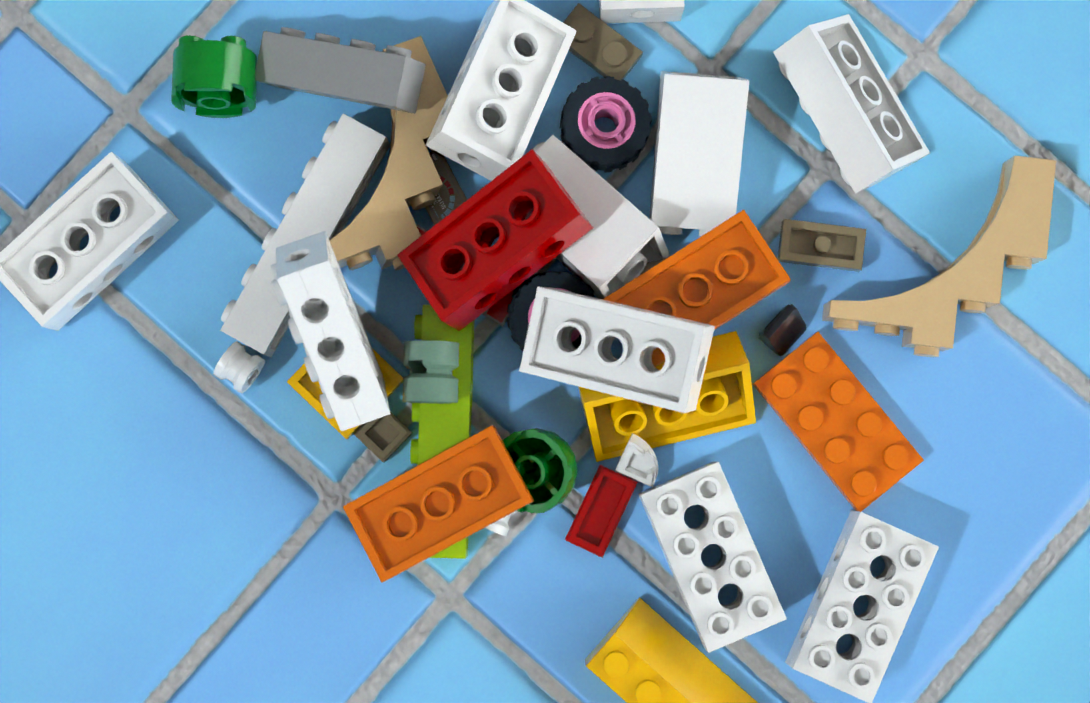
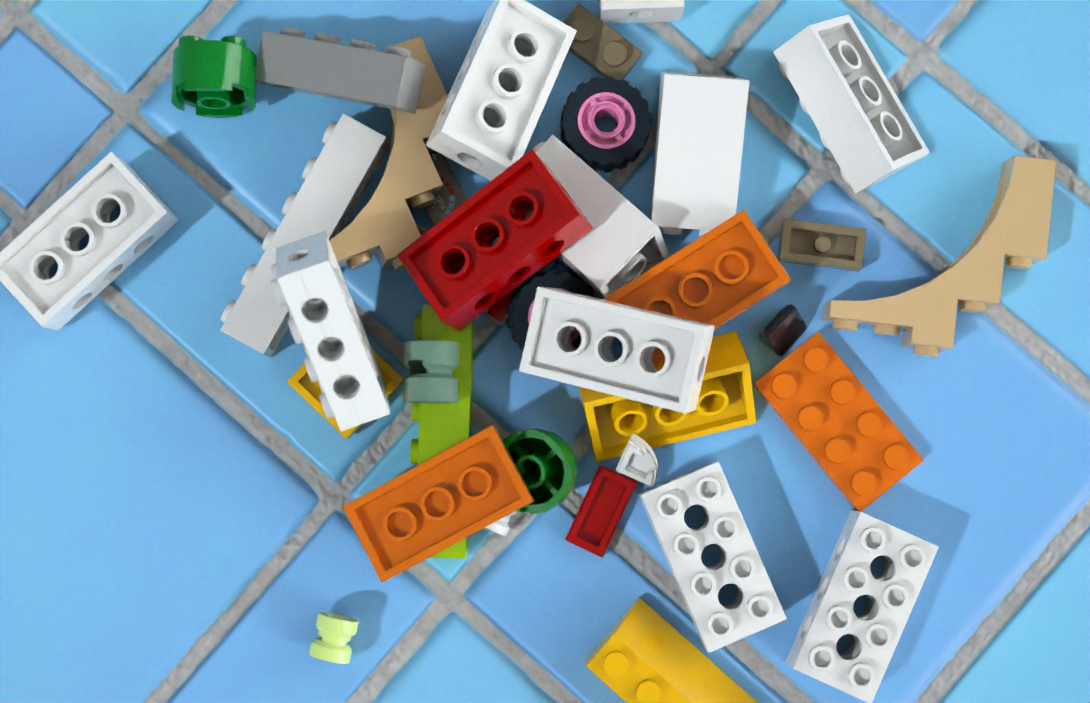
white wheel [213,341,265,393] -> none
dark tan tile [354,411,413,463] -> none
none -> yellowish green wheel [308,612,359,664]

